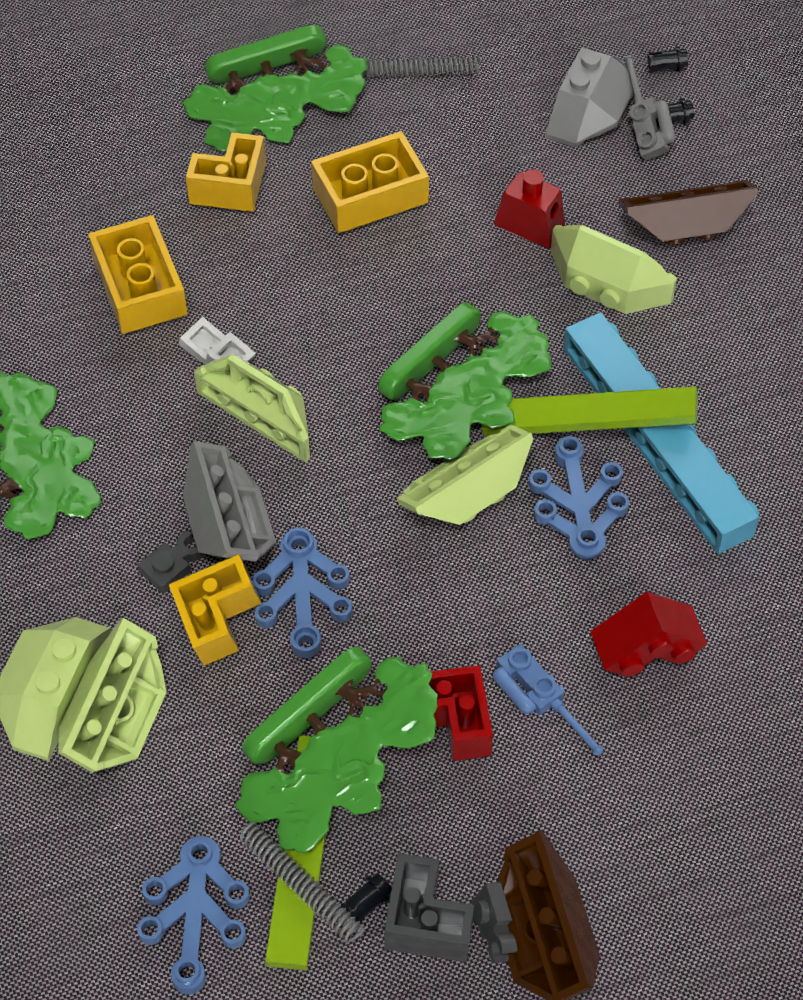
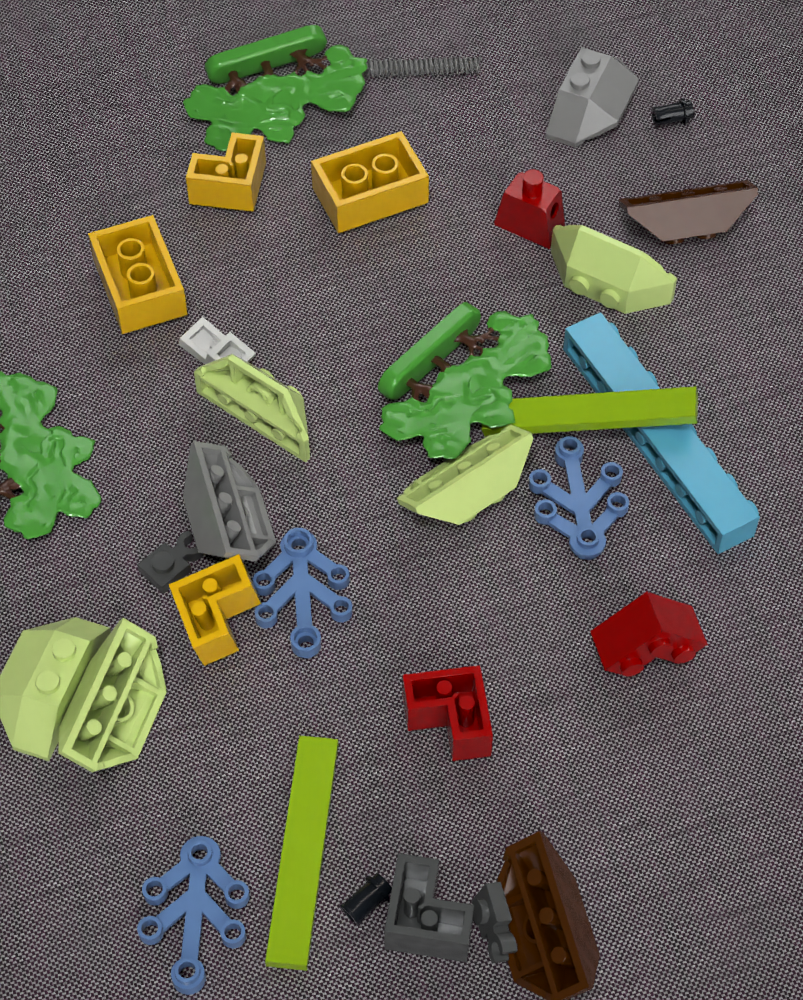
bright green plant [235,647,438,853] -> none
light grey piece [240,822,365,942] -> none
medium blue piece [493,643,603,756] -> none
light grey piece [625,55,675,161] -> none
black pin [647,46,688,73] -> none

